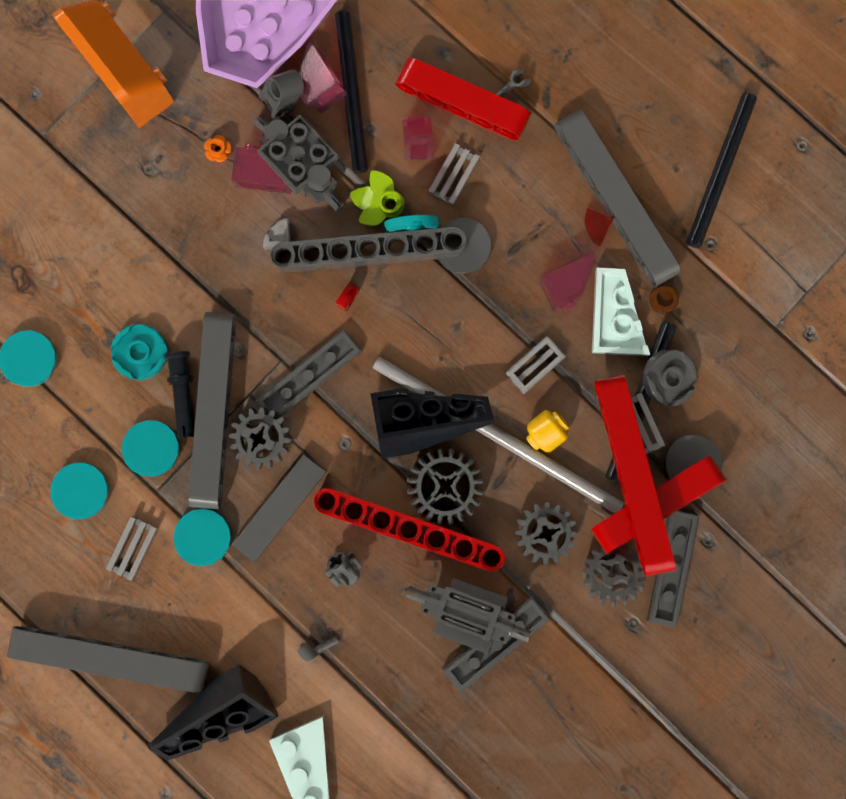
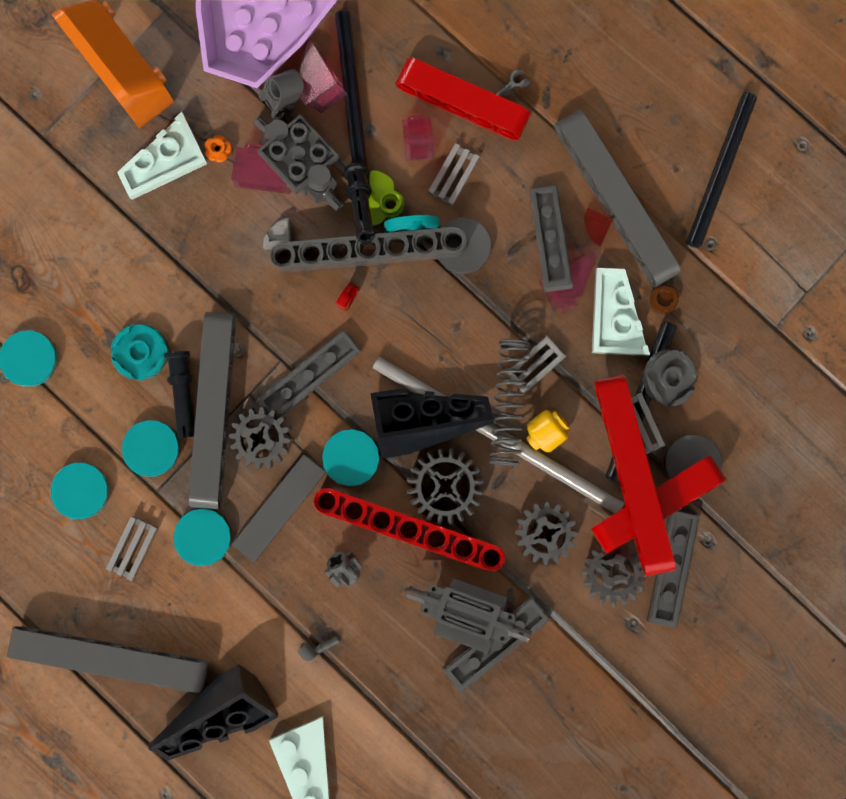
none -> light aqua wing [117,112,207,200]
none -> teal tile [322,429,379,486]
none -> black pin [344,163,375,243]
none -> dark grey piece [489,339,530,466]
none -> dark grey tile [530,185,573,292]

